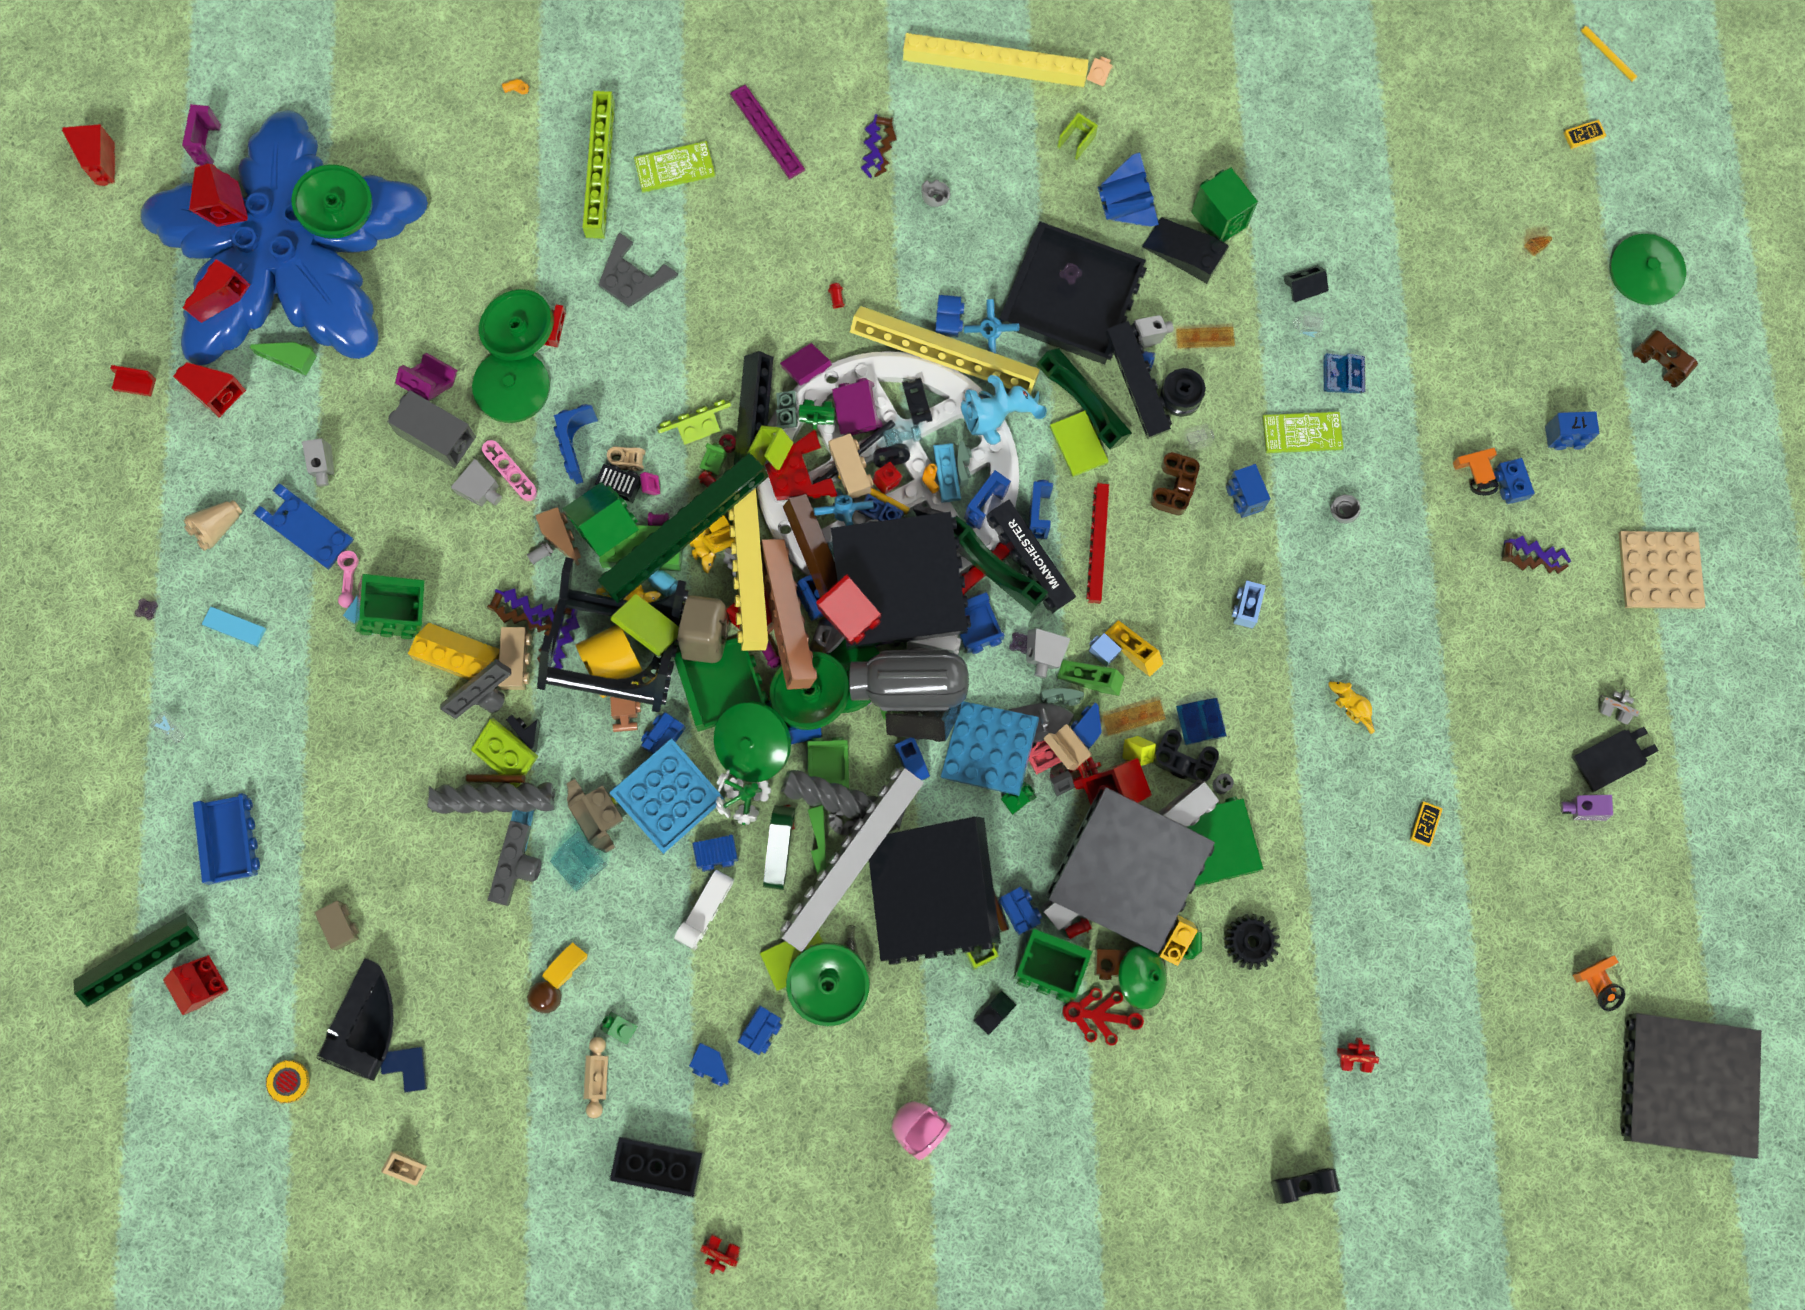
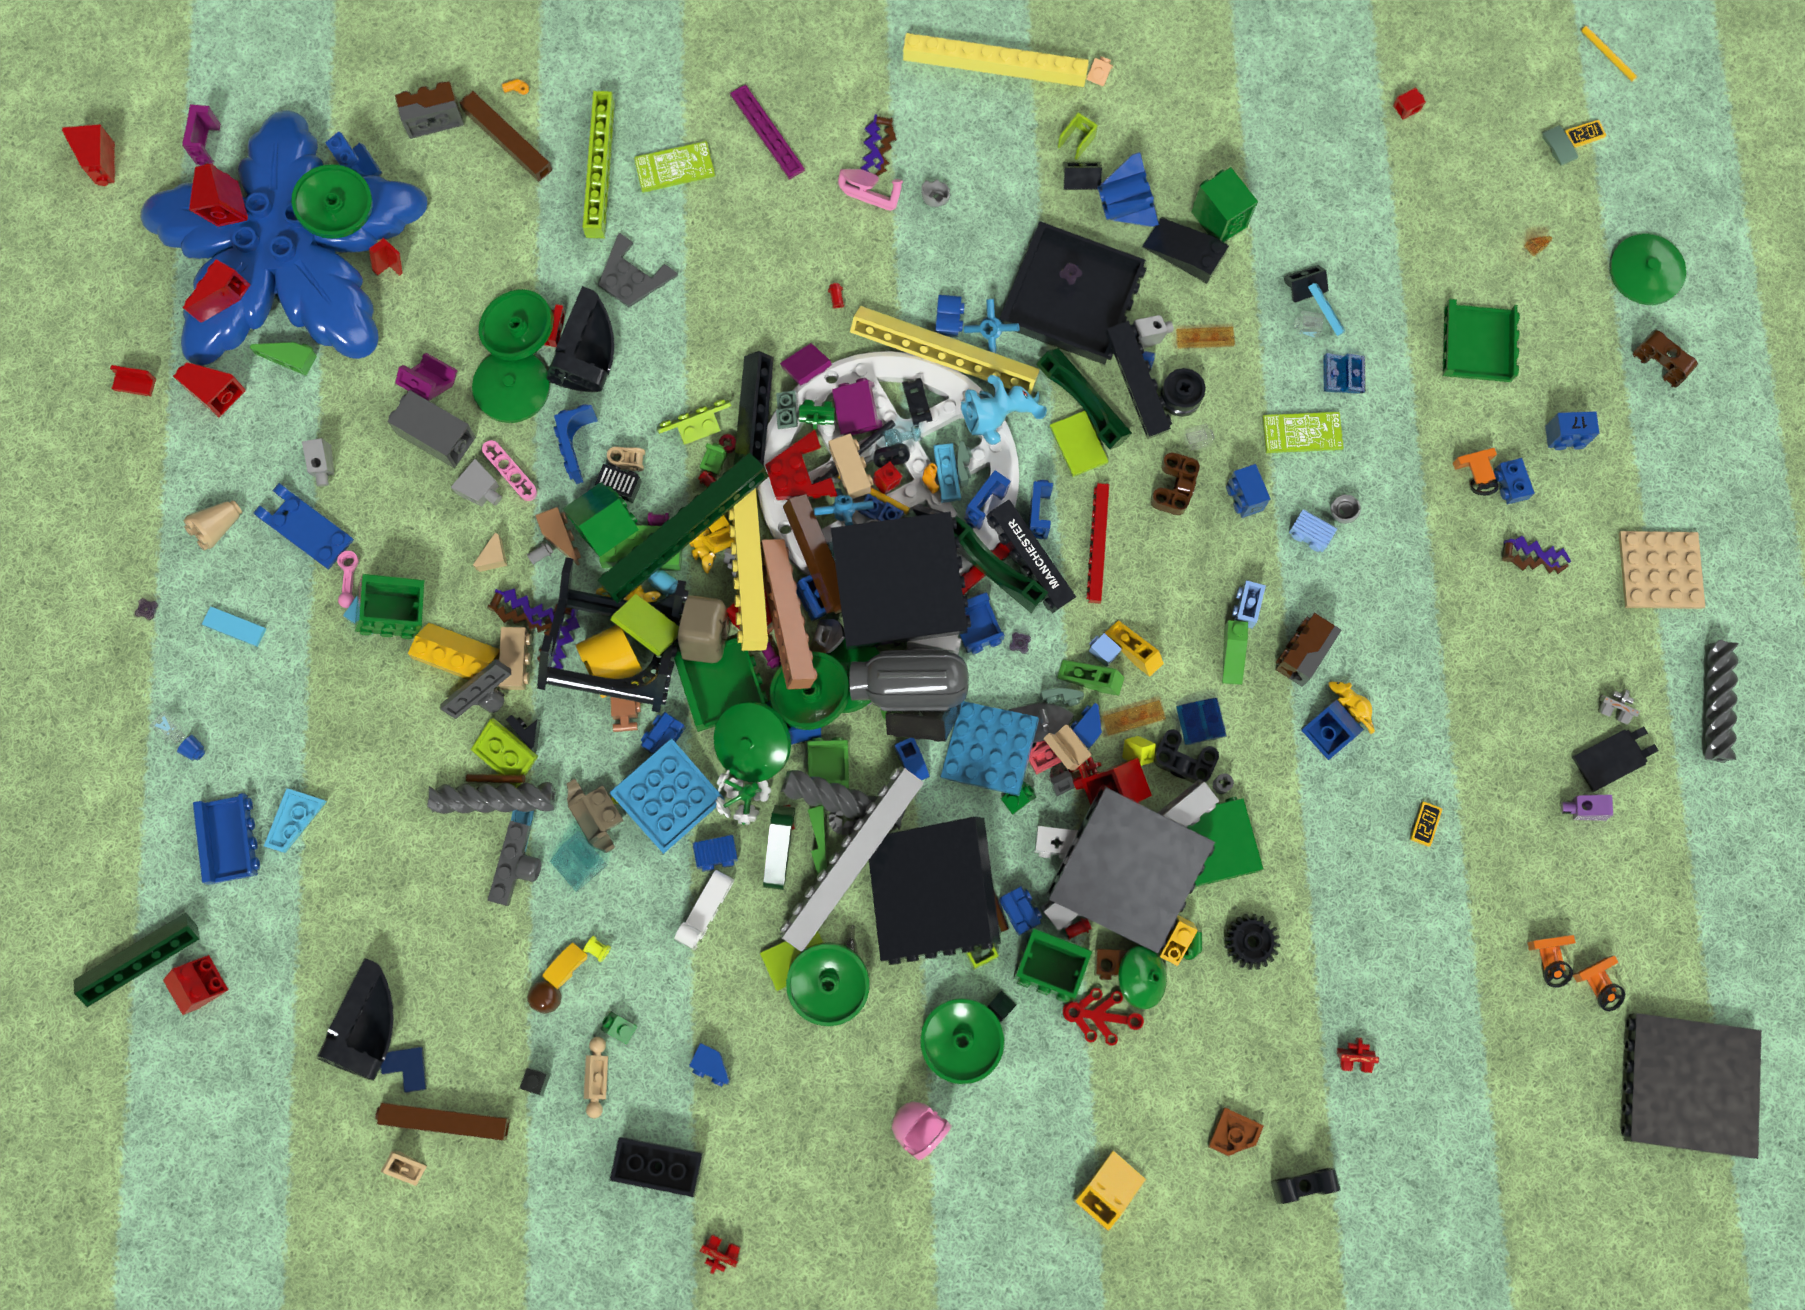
tile [266,1060,310,1103] -> none
dark tan brick [314,901,359,951] -> none
dark pink tile [640,472,660,495] -> none
blue brick [738,1006,783,1056] -> none
lime piece [747,426,794,470] -> none
slope [816,575,881,645] -> none
light grey torso [1026,628,1070,678] -> none
none -> blue hat [177,735,205,761]
none -> medium azure wing [264,788,327,853]
none -> blue panel [325,131,382,177]
none -> red panel [369,238,403,276]
none -> reddish brown brick [375,1103,510,1140]
none -> dark grey piece [395,81,464,139]
none -> reddish brown brick [459,91,552,182]
none -> tan slope [473,533,507,572]
none -> pearl dark grey brick [519,1068,550,1095]
none -> black panel [546,286,614,392]
none -> neon yellow bush [583,936,611,963]
none -> bright pink piece [838,169,903,211]
none -> green dish [920,998,1005,1084]
none -> white brick [1034,826,1078,860]
none -> black panel [1063,162,1102,190]
none -> yellow slope [1073,1151,1146,1231]
none -> dark orange plate [1208,1107,1264,1156]
none -> bright green slope [1222,620,1248,685]
none -> reddish brown piece [1275,613,1342,687]
none -> light blue brick [1289,509,1337,552]
none -> blue slope [1301,700,1364,760]
none -> medium azure tile [1308,283,1345,336]
none -> red brick [1393,88,1426,120]
none -> green panel [1442,299,1520,382]
none -> orange piece [1528,935,1576,988]
none -> sand green slope [1542,125,1578,166]
none -> dark grey piece [1705,640,1739,763]

